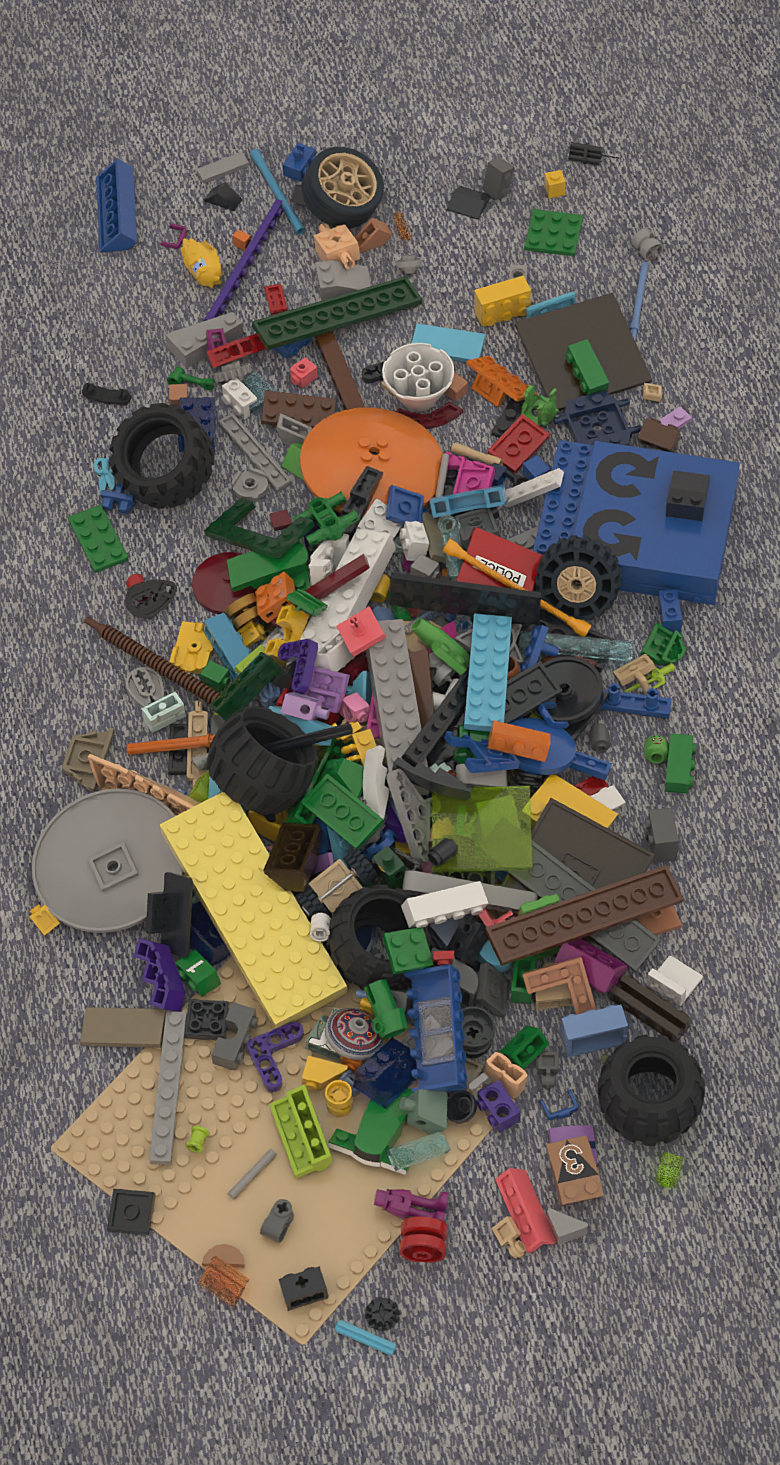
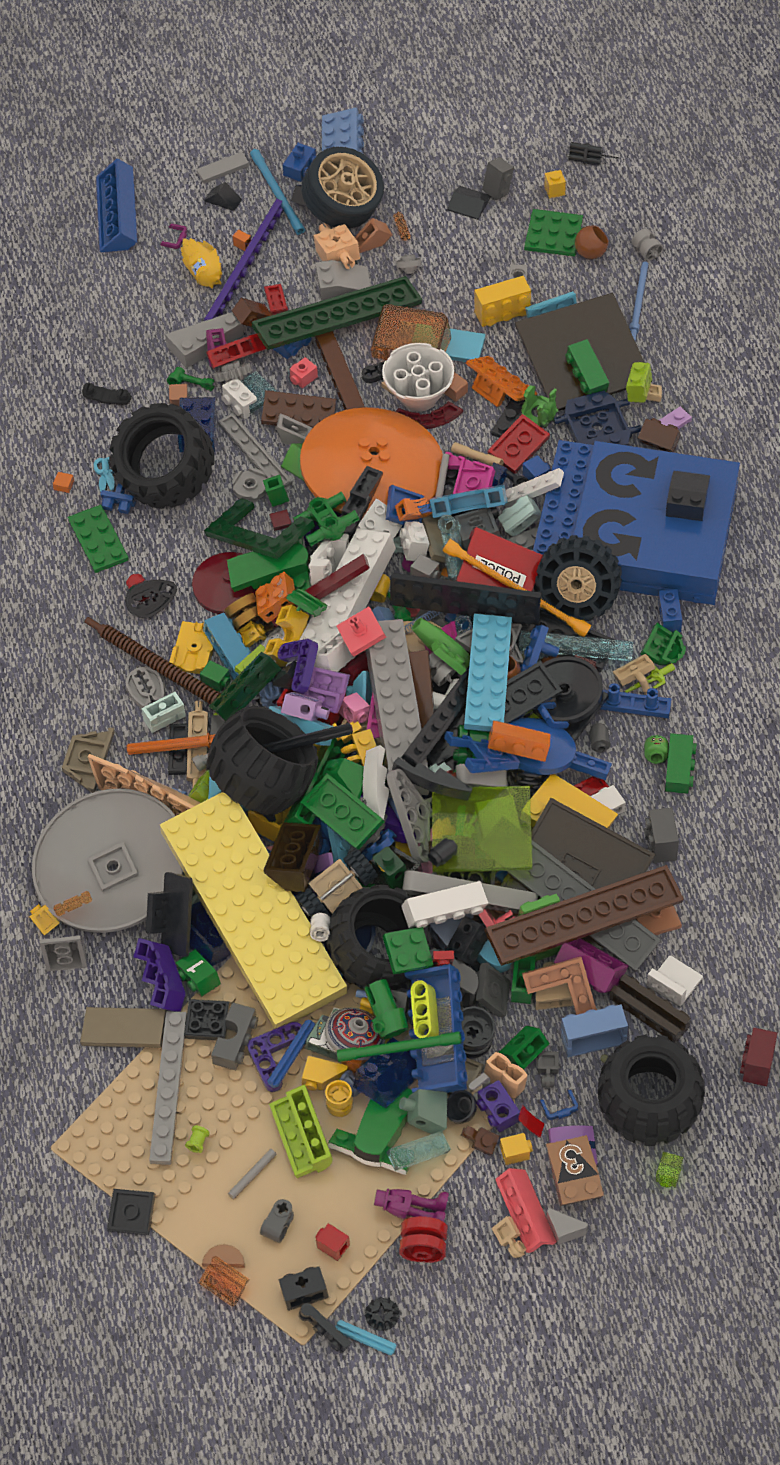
none -> light grey slope [40,936,87,972]
none -> orange piece [53,472,74,493]
none -> clear orange axle [53,891,92,916]
none -> reddish brown brick [231,297,272,327]
none -> green brick [263,474,289,507]
none -> blue axle [267,1019,316,1088]
none -> black plate [298,1303,351,1353]
none -> red brick [315,1223,350,1261]
none -> medium blue bracket [322,107,364,153]
none -> green piece [337,1031,462,1062]
none -> clear orange windscreen [371,304,451,360]
none -> orange leg [395,498,432,521]
none -> neon yellow beam [411,980,439,1038]
none -> reddish brown plate [461,1126,500,1156]
none -> light aqua brick [498,495,542,537]
none -> yellow brick [500,1133,533,1165]
none -> red sticker [518,1105,545,1138]
none -> dark orange helmet [575,225,609,259]
none -> lime brick [626,362,652,403]
none -> dark red brick [740,1027,778,1087]

